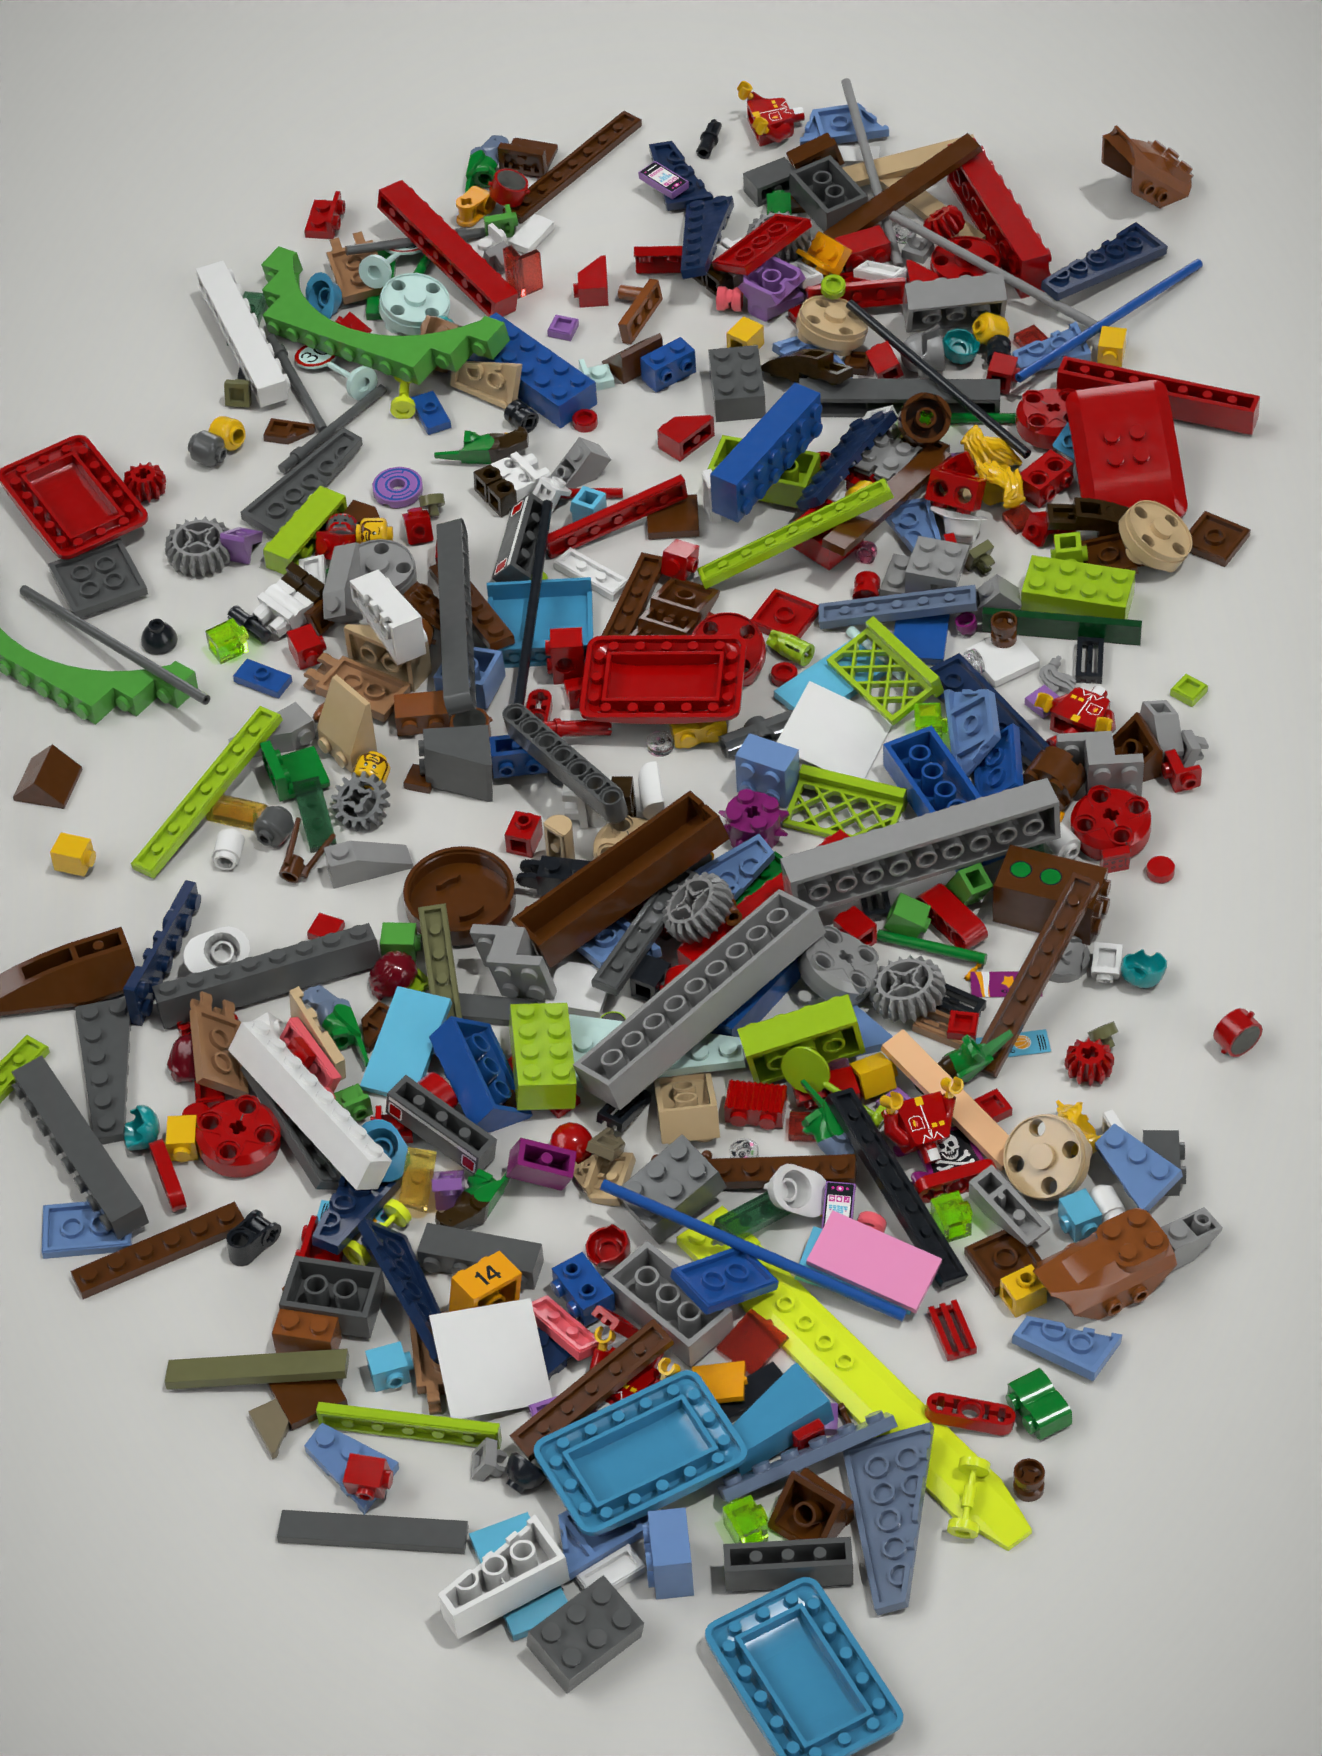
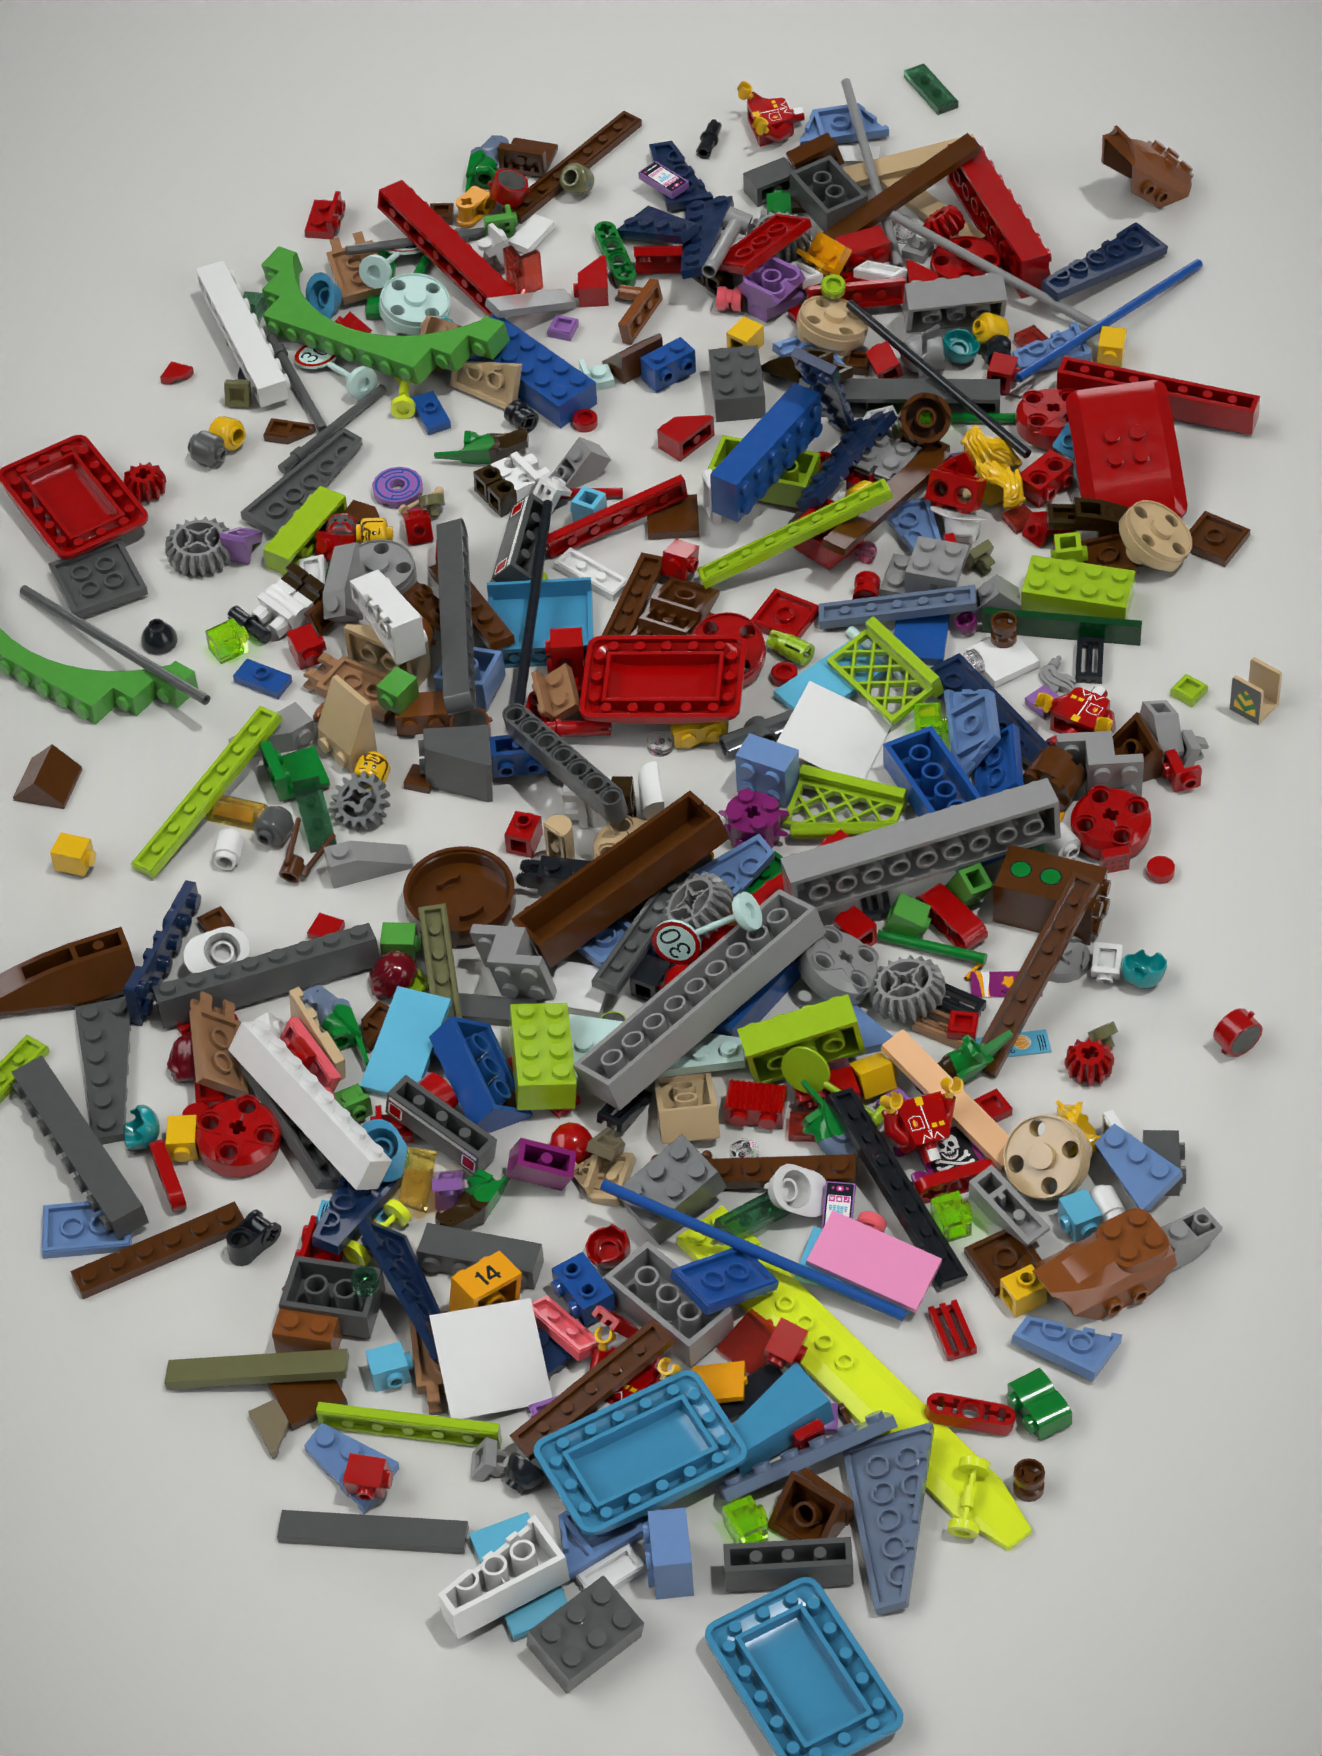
none -> red tile [160,361,194,384]
none -> reddish brown tile [197,906,235,933]
none -> clear green bush [351,1266,379,1297]
none -> bright green brick [376,667,419,715]
none -> tan hinge [398,486,444,514]
none -> reddish brown tile [430,203,454,225]
none -> light grey tile [485,289,577,319]
none -> medium nougat bracket [531,663,580,721]
none -> olive head [560,163,594,196]
none -> green beam [594,221,636,288]
none -> dark blue wing [617,205,699,244]
none -> light aqua piece [652,892,762,965]
none -> light grey piece [702,206,753,278]
none -> red brick [764,1317,809,1370]
none -> dark blue wing [790,347,855,431]
none -> lime axle [790,821,898,839]
none -> clear green tile [904,63,958,115]
none -> piece [1230,657,1282,725]

